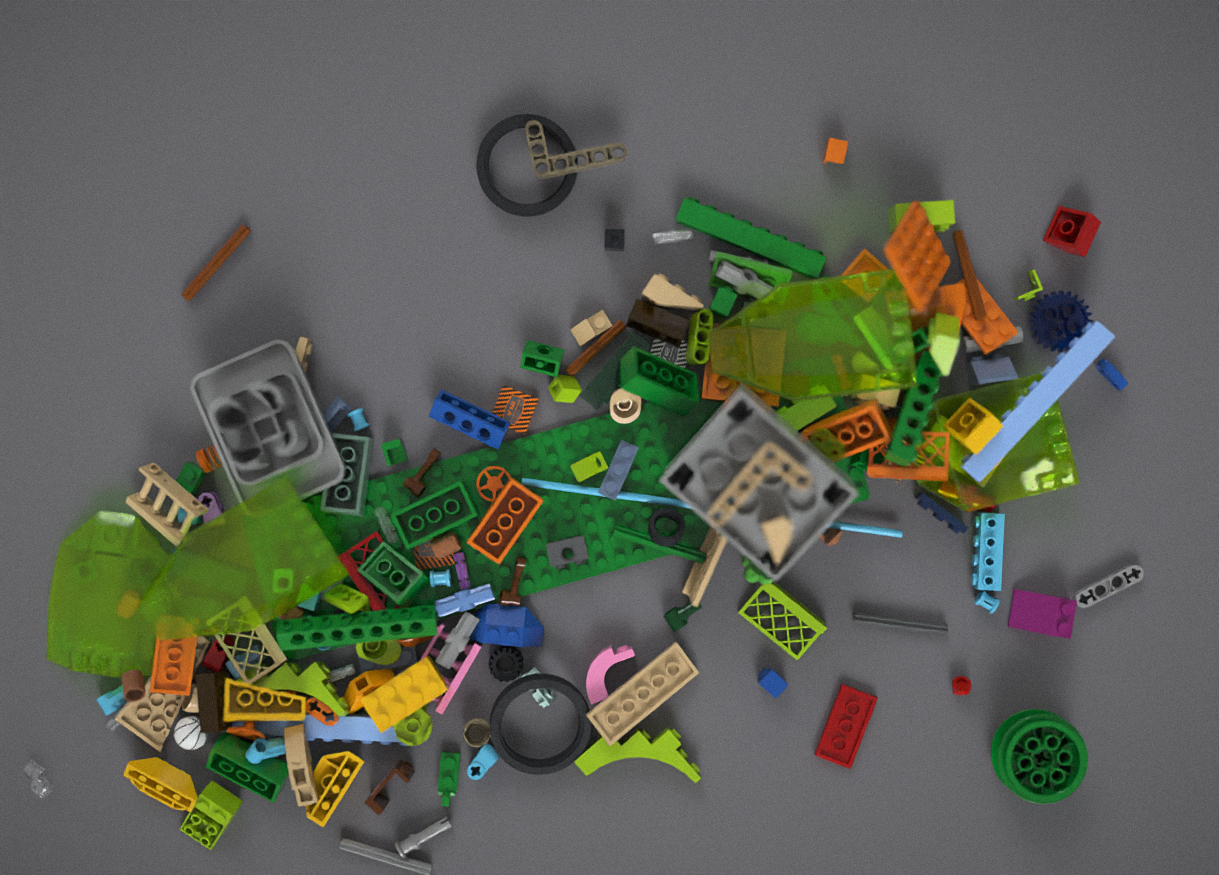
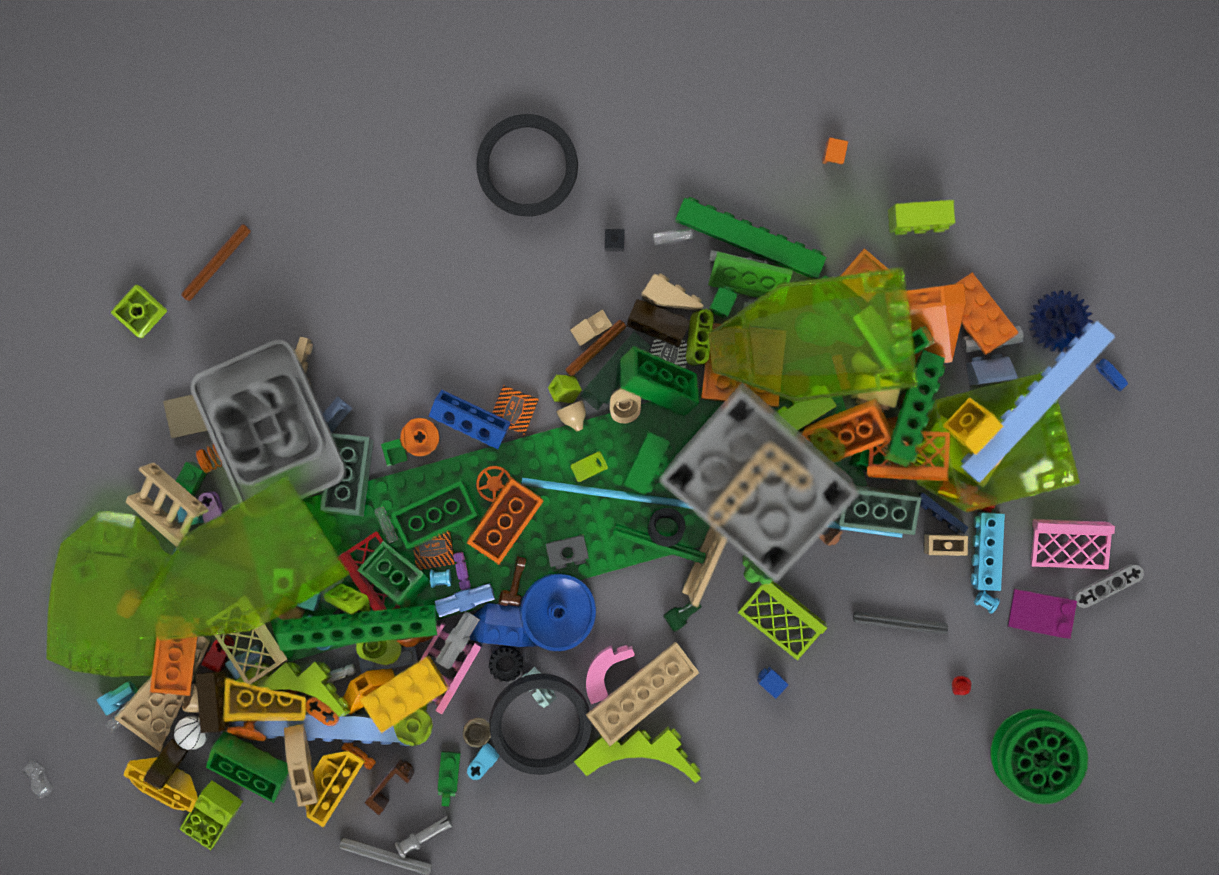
nougat piece [122,669,146,702] -> none
medium azure piece [246,737,286,764] -> none
medium azure bush [347,408,370,432] -> none
reddish brown brick [403,448,441,498] -> none
nougat piece [430,531,461,560] -> none
green brick [520,340,565,377] -> none
dark tan beam [525,120,627,179] -> none
sand blue plate [598,440,639,501] -> none
light grey piece [715,261,774,302] -> none
tan slope [761,515,794,563] -> none
red tile [814,683,878,769] -> none
orange plate [883,201,951,312] -> none
lime slope [927,312,960,376] -> none
dark orange axle [953,230,986,320] -> none
lime bracket [1013,269,1043,301] -> none
red slope [1043,206,1101,257] -> none
none -> lime brick [111,285,167,338]
none -> dark brown beam [143,738,189,790]
none -> dark tan tile [163,395,208,439]
none -> orange axle [341,742,376,770]
none -> orange plate [400,418,440,456]
none -> blue dish [520,574,596,651]
none -> tan helmet [556,400,586,432]
none -> green brick [624,432,672,495]
none -> sand green brick [835,485,921,535]
none -> tan brick [924,534,968,555]
none -> bright pink fence [1031,519,1115,569]

